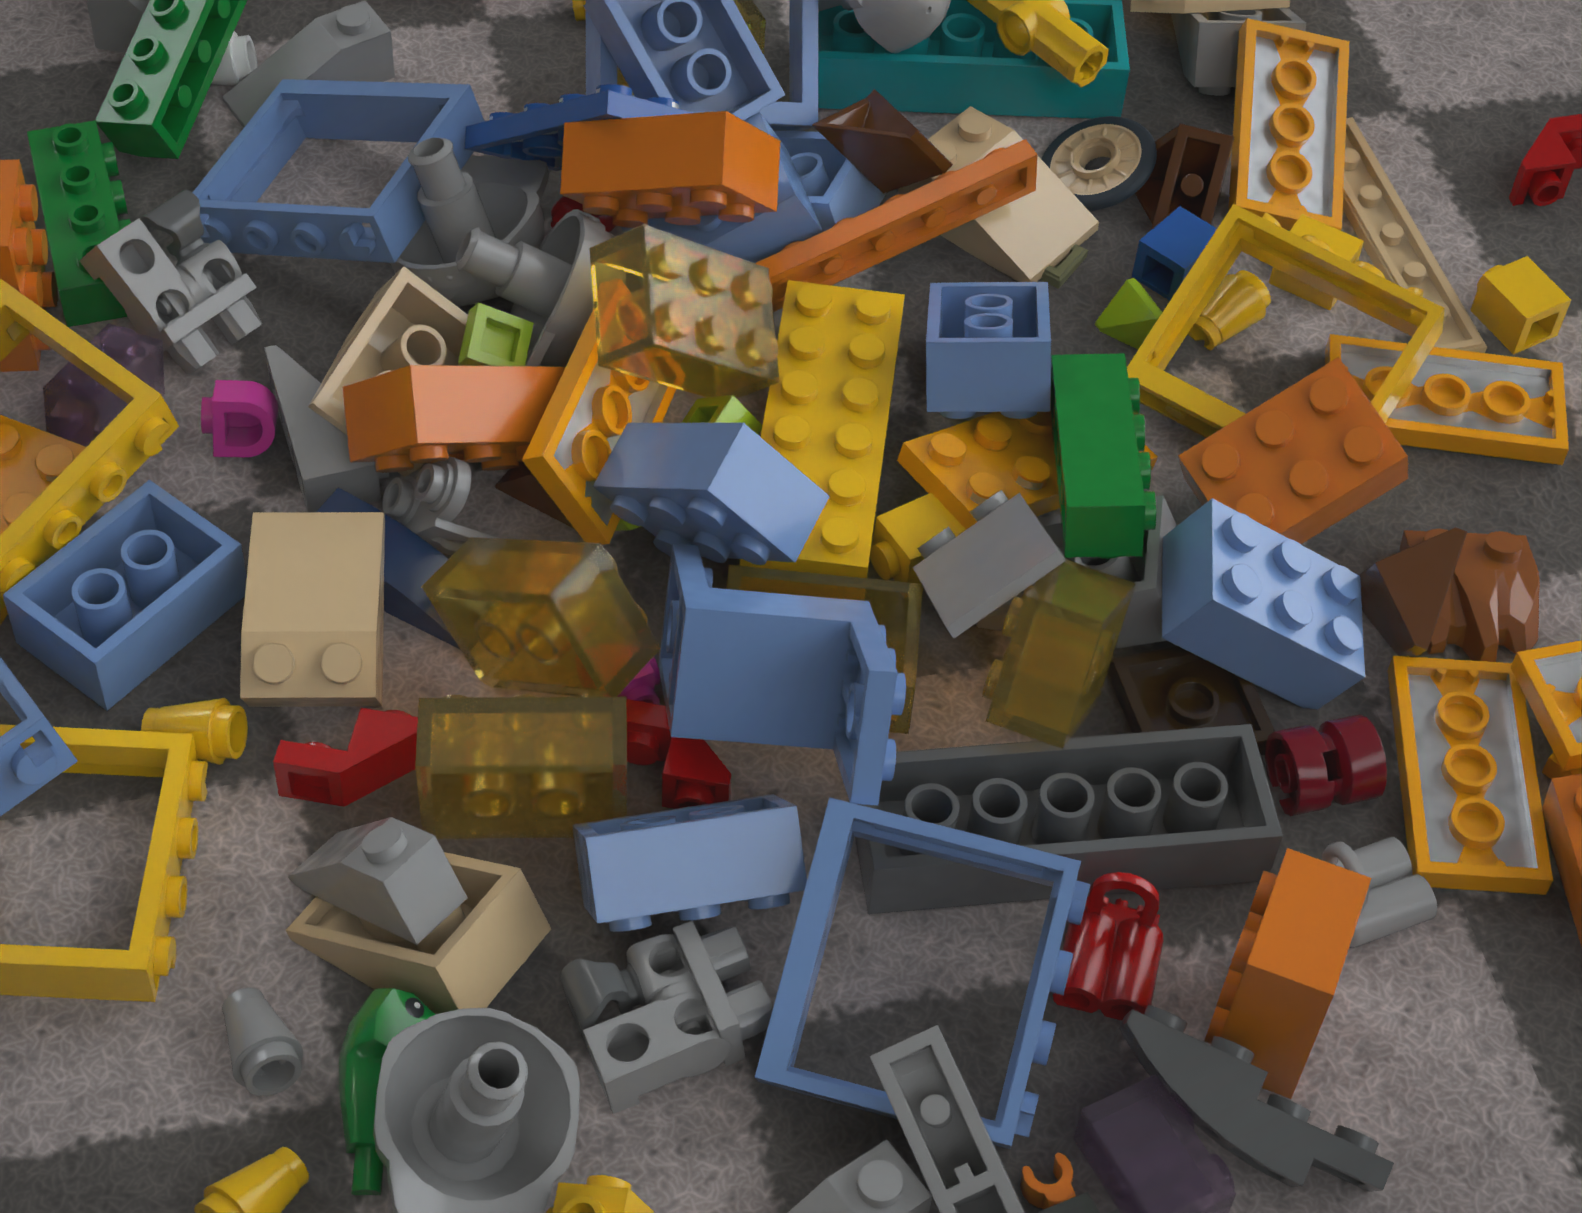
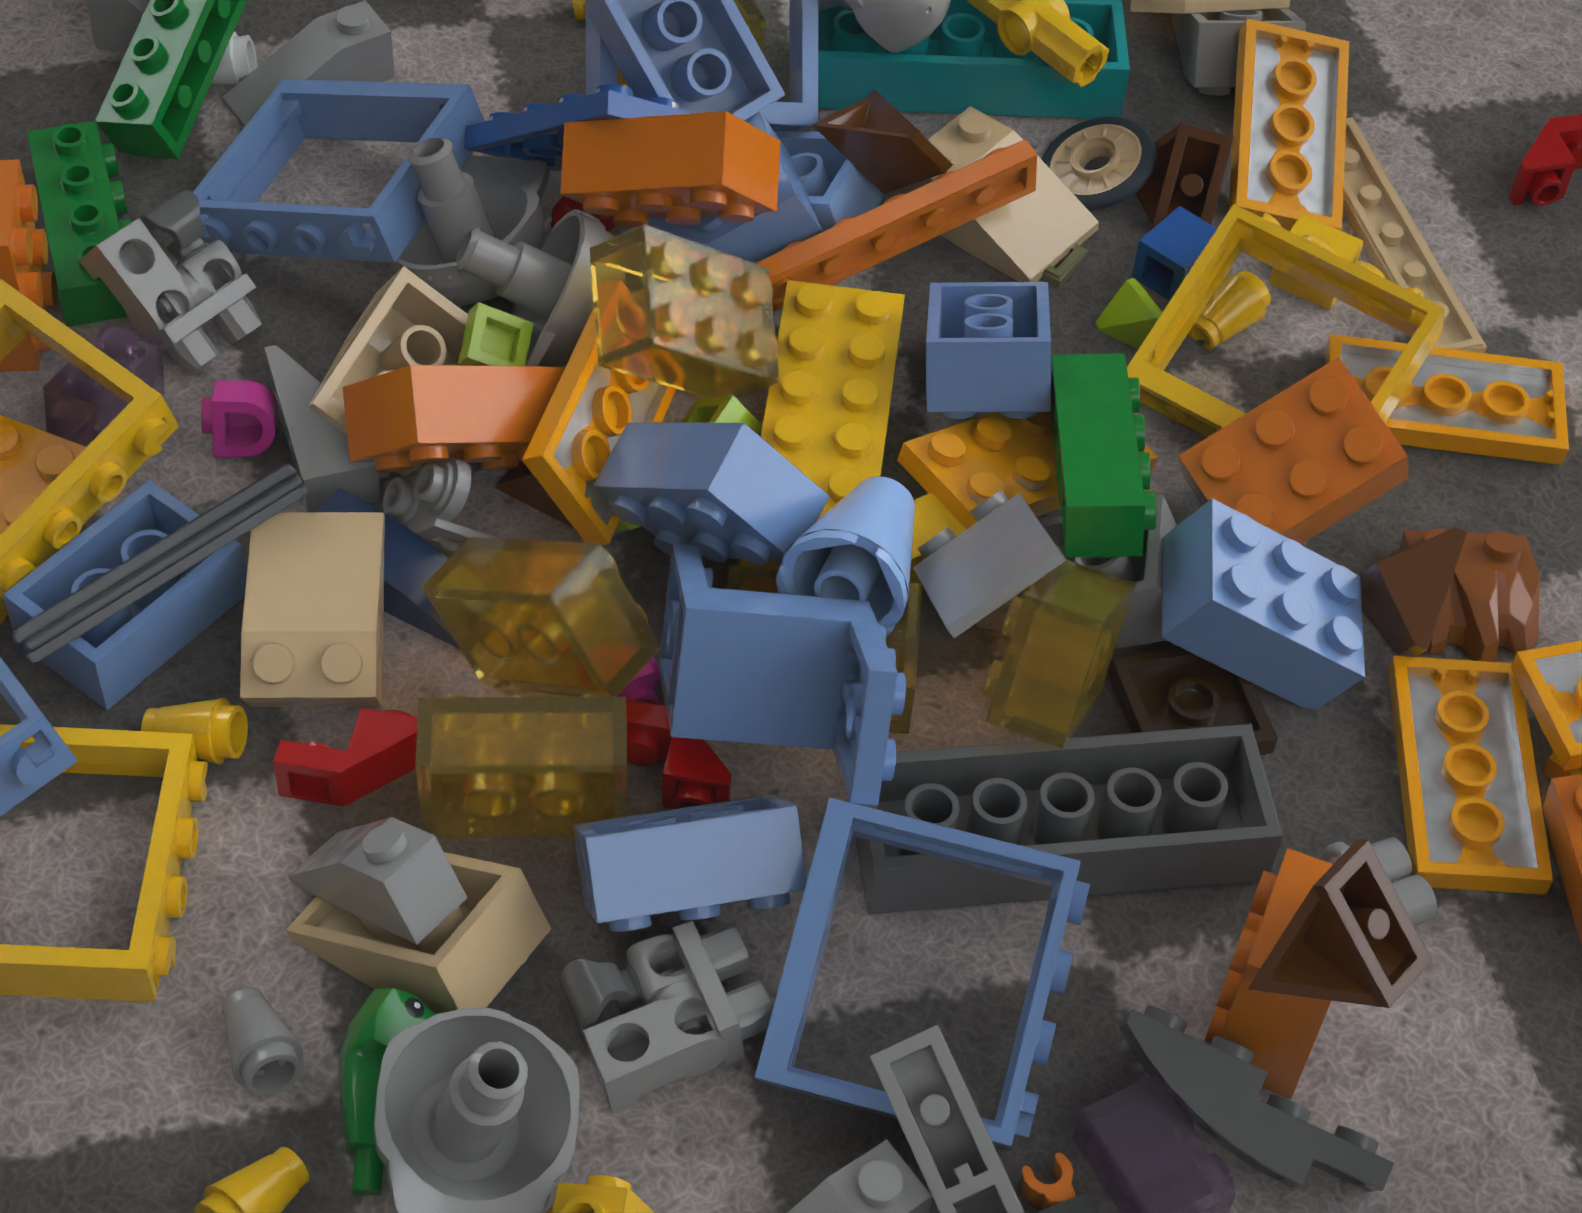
red piece [1053,872,1164,1020] -> none
dark red wheel [1265,714,1387,816] -> none
yellow brick [1470,256,1571,355] -> none
none -> black axle [12,464,307,663]
none -> light blue cone [776,476,915,637]
none -> reddish brown slope [1248,839,1432,1008]

